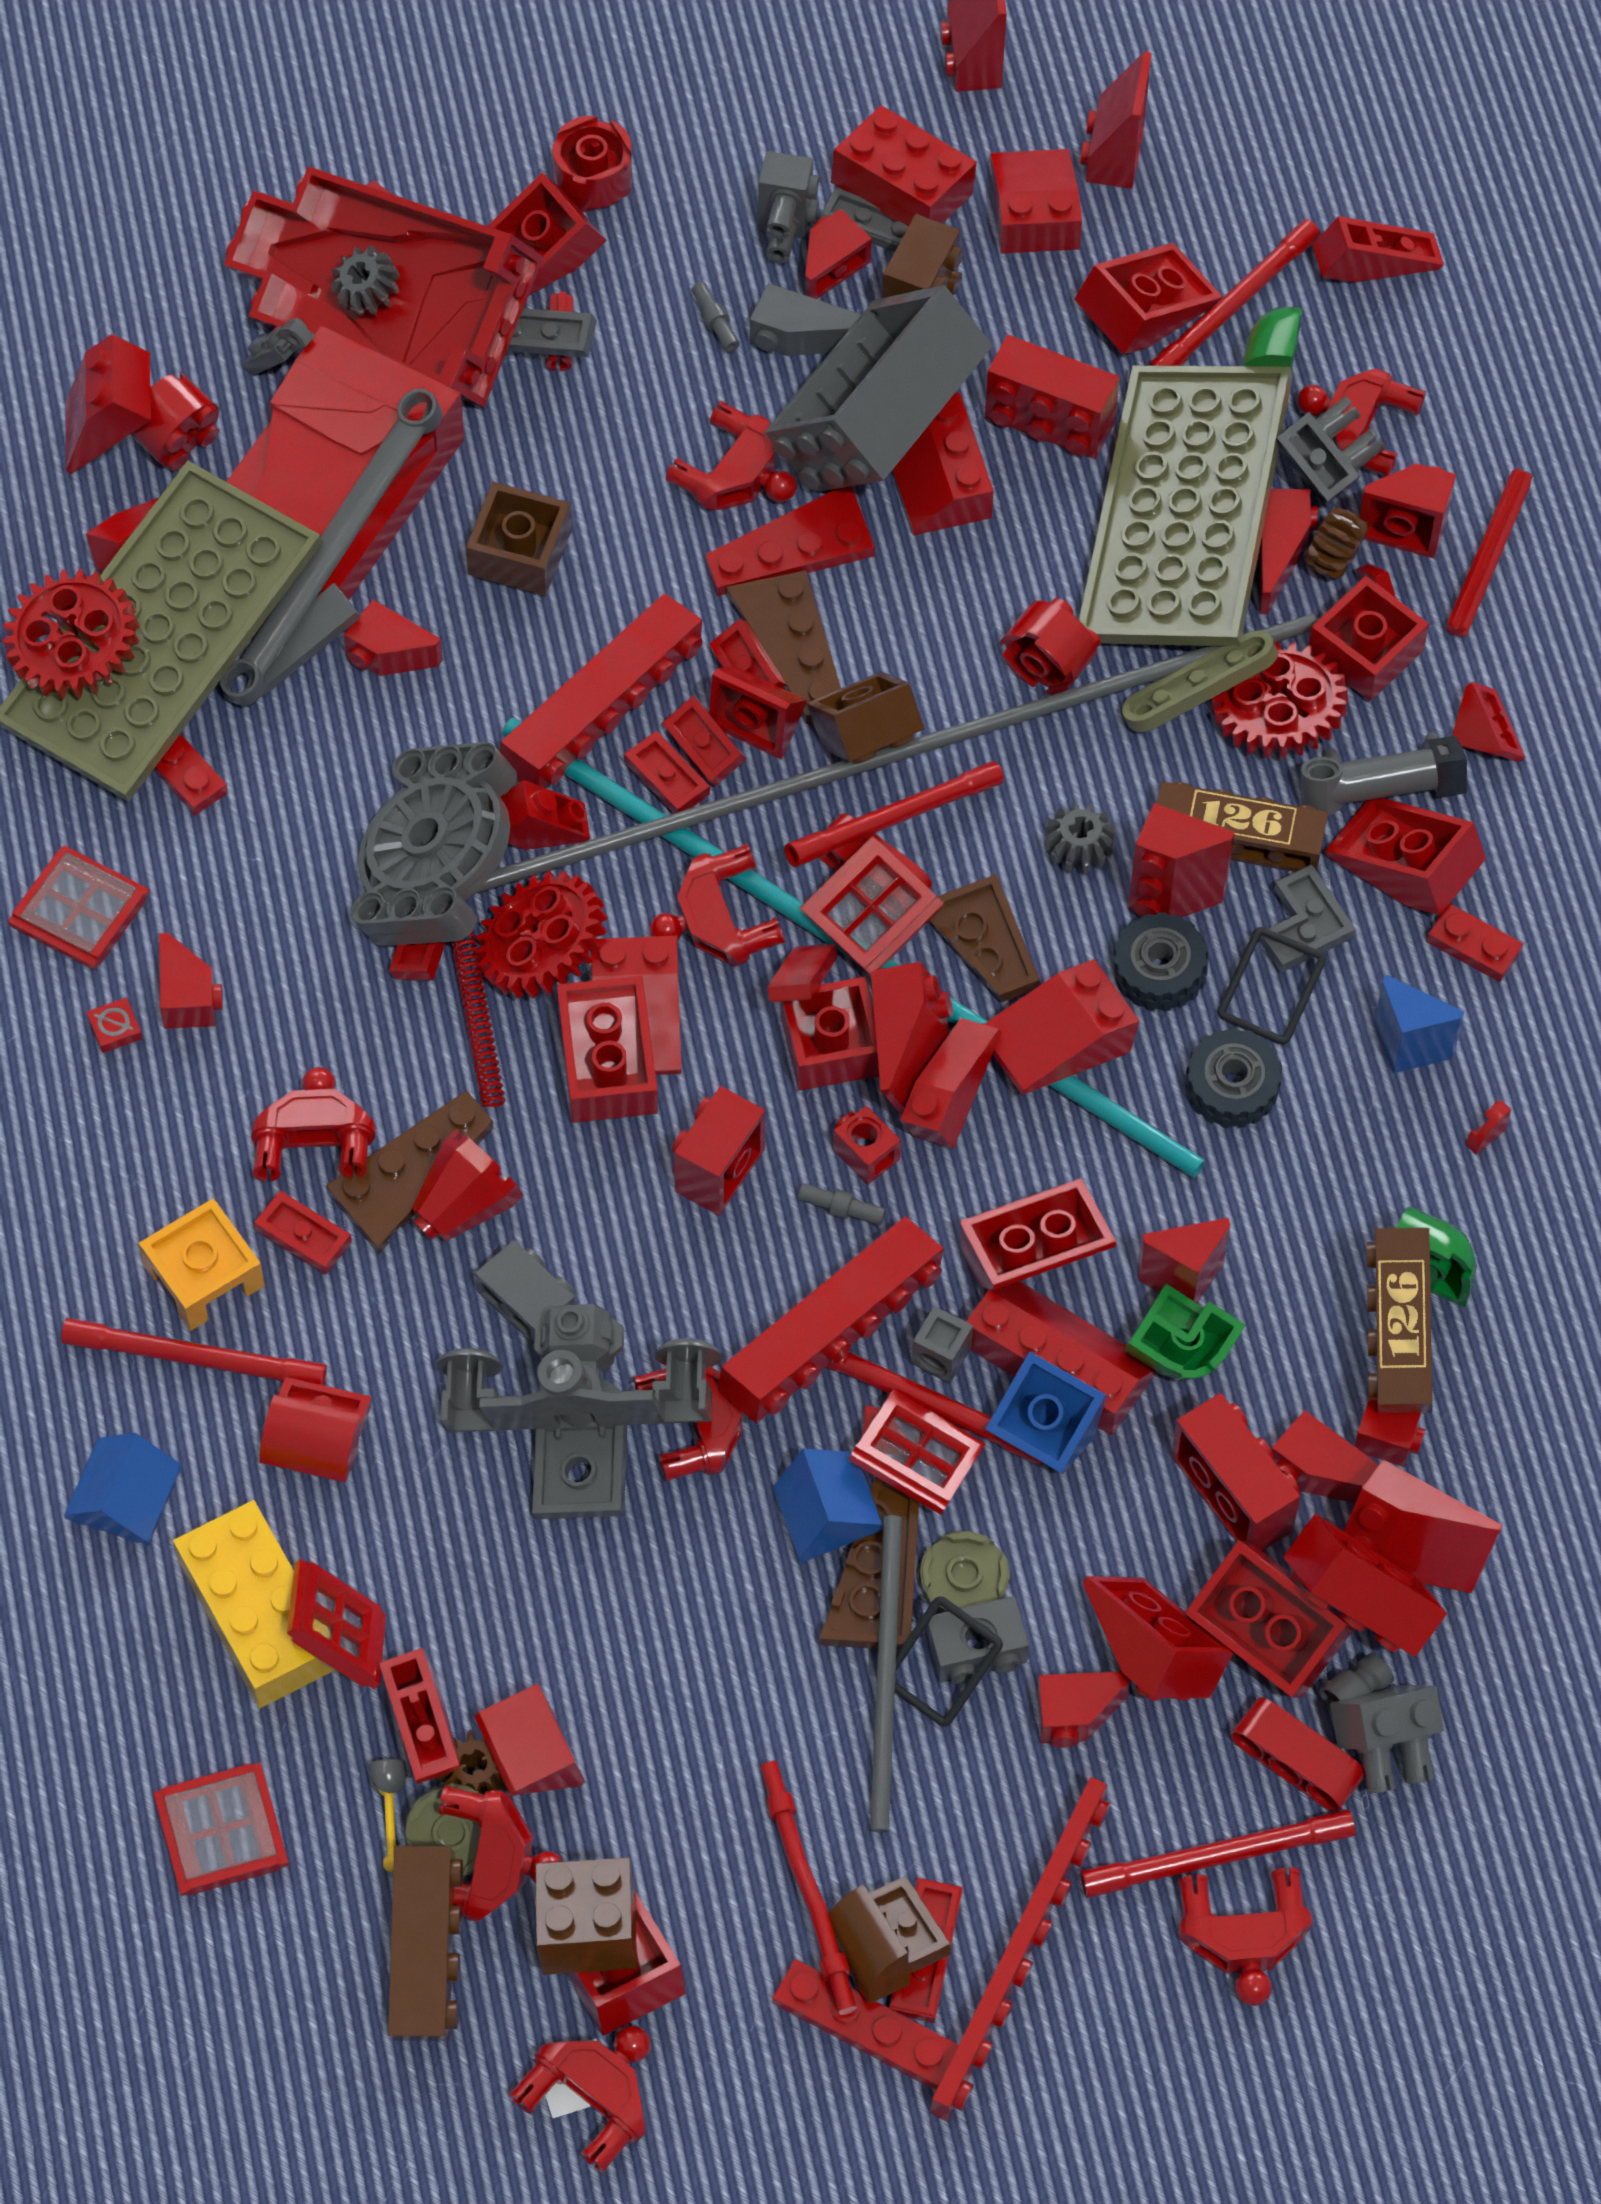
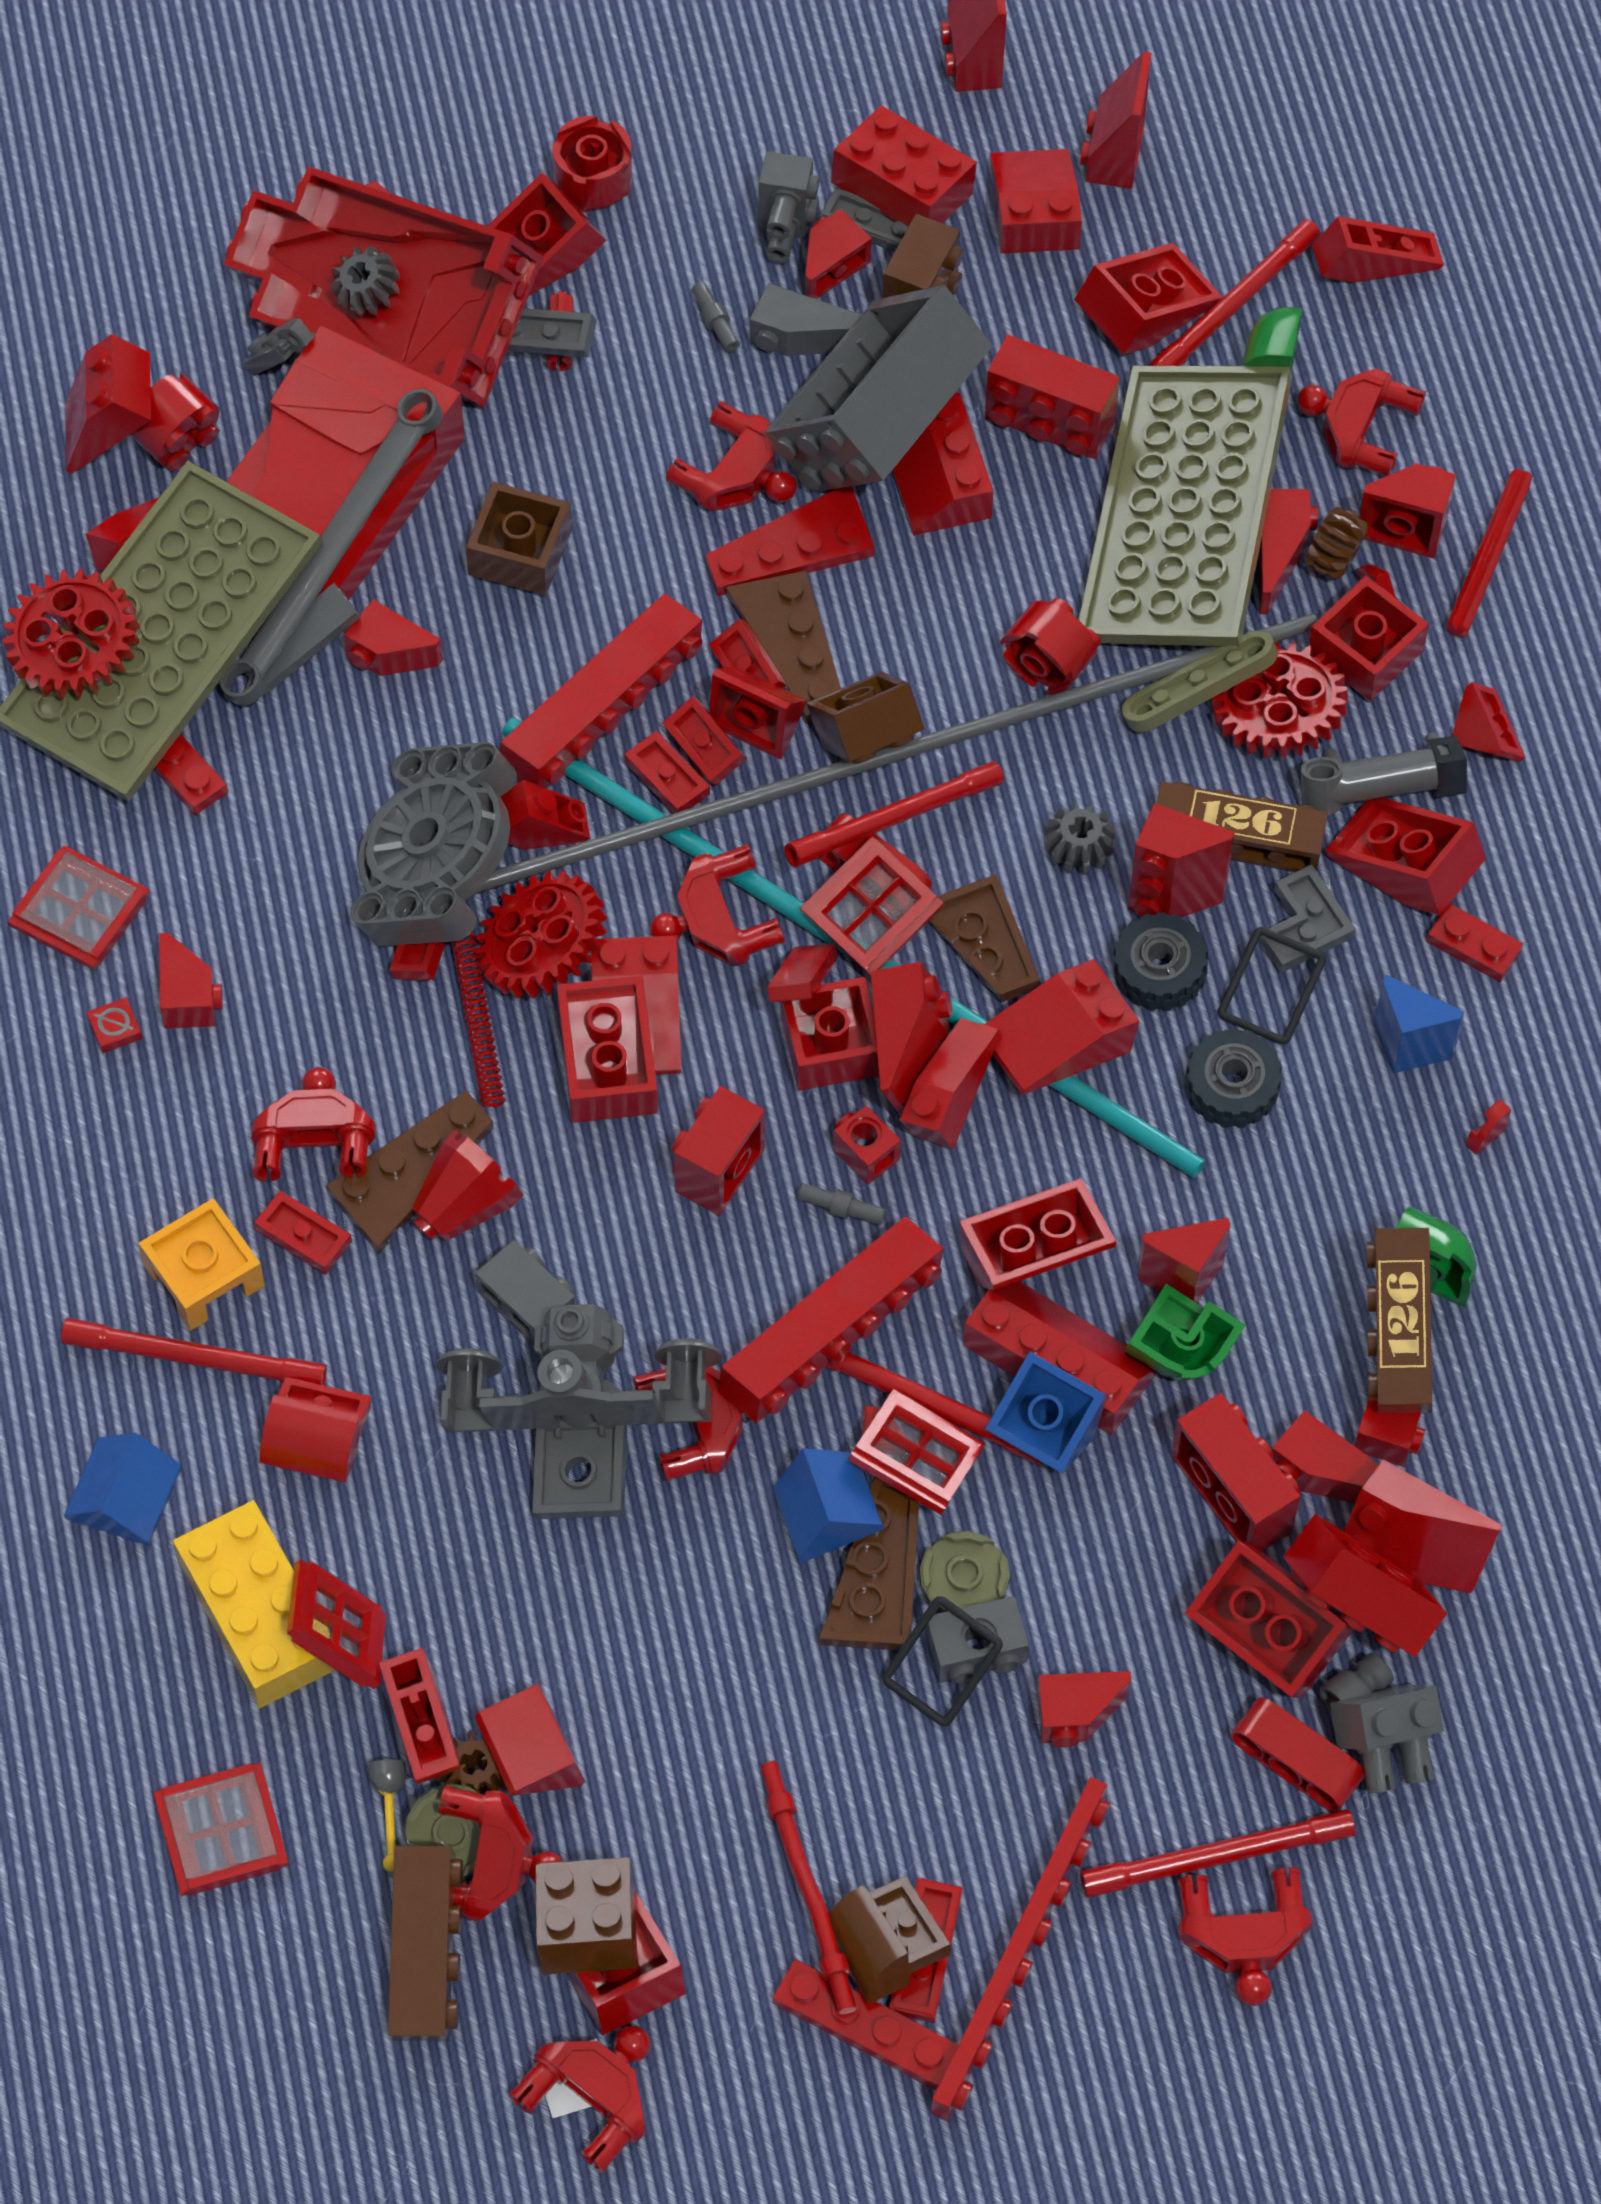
dark grey piece [870,1515,902,1833] -> none
dark grey brick [911,1306,973,1383] -> none
red slope [1083,1576,1234,1701] -> none
dark grey brick [1276,396,1386,508] -> none

